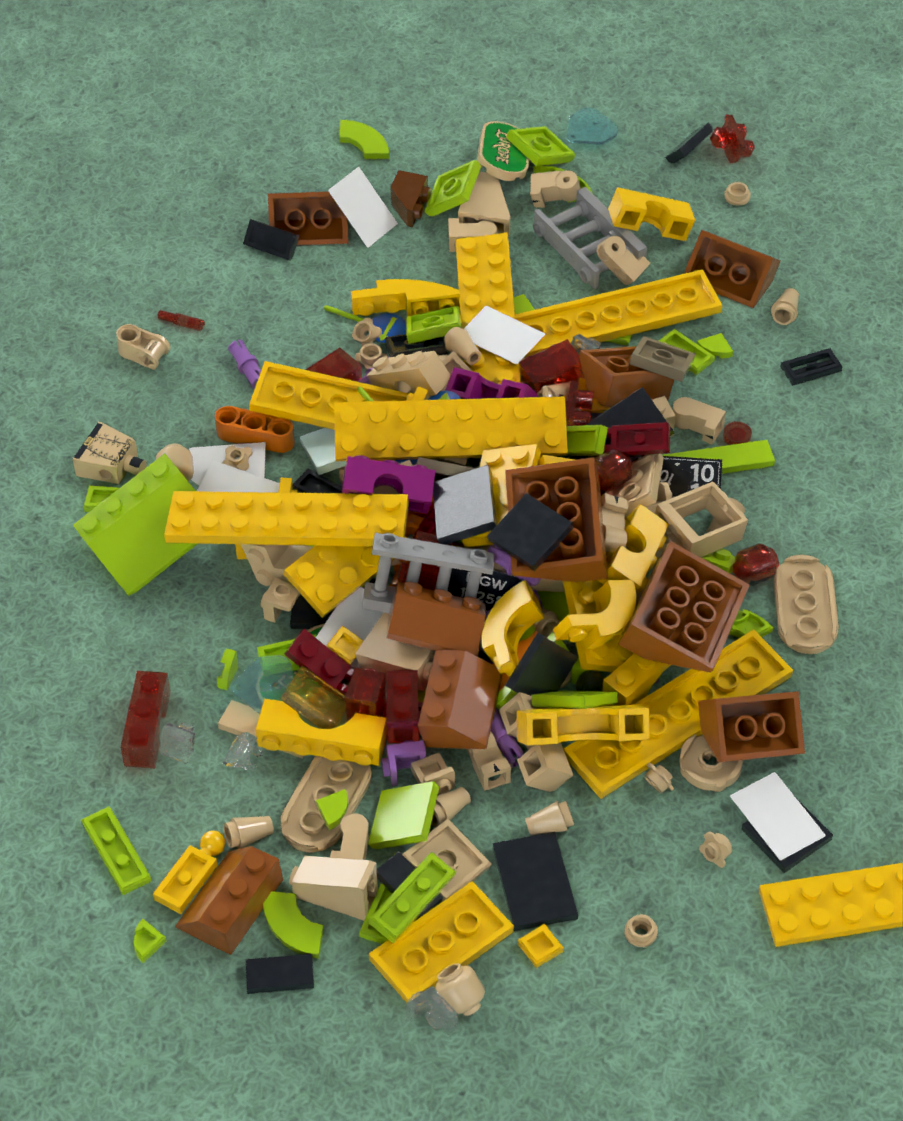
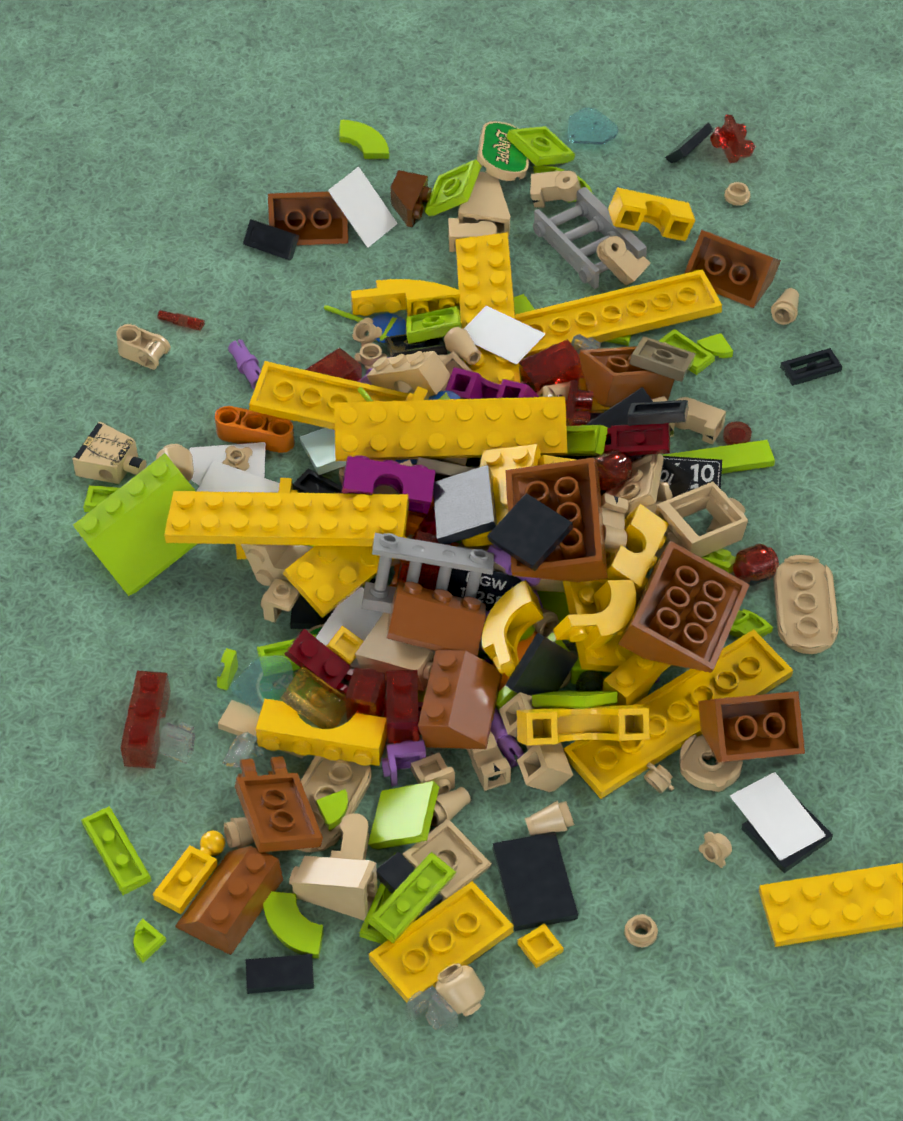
none -> dark orange tile [235,756,323,853]
none -> black tile [627,400,689,426]

